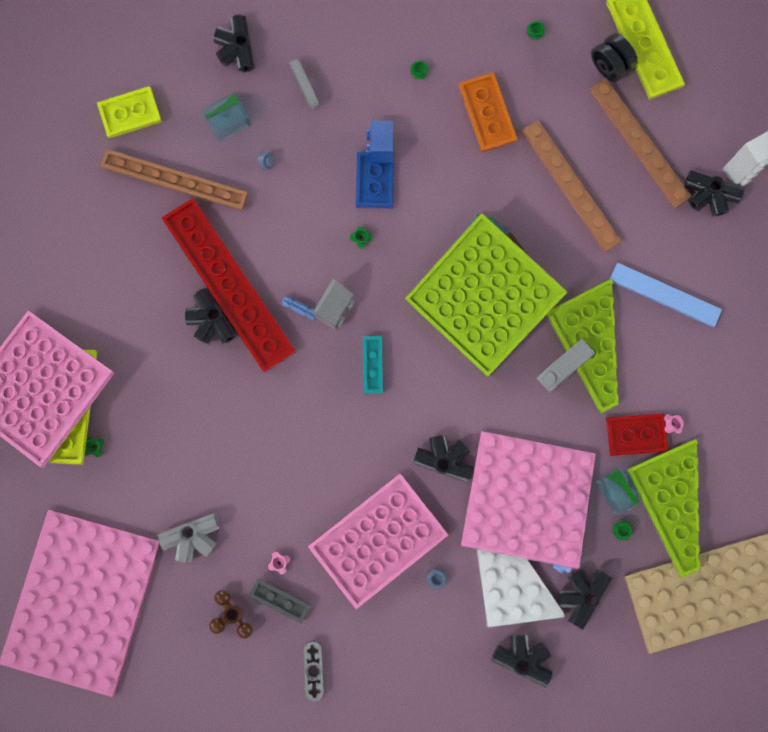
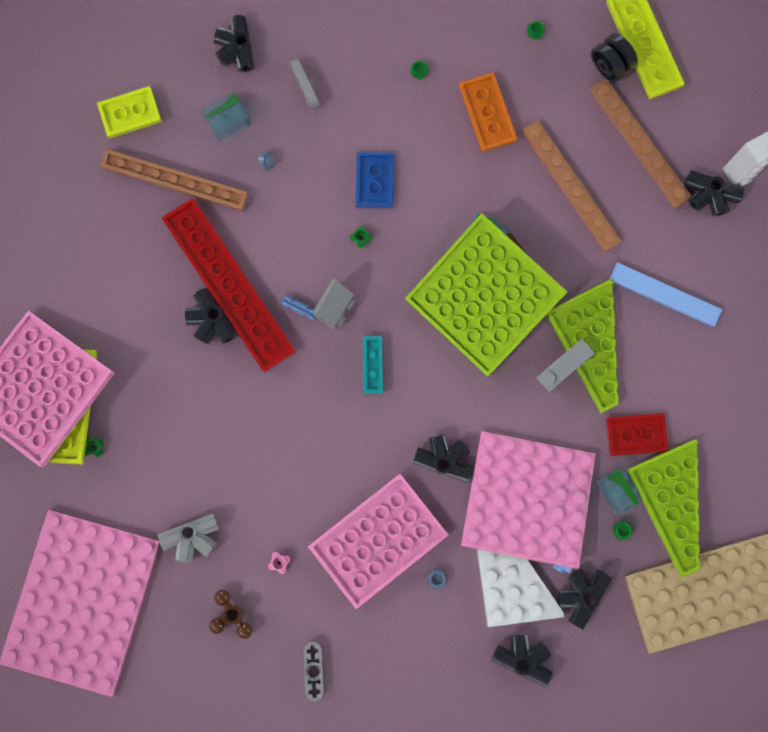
dark grey plate [249,578,310,623] -> none
blue brick [367,121,393,163] -> none
bright pink plate [664,414,684,434] -> none

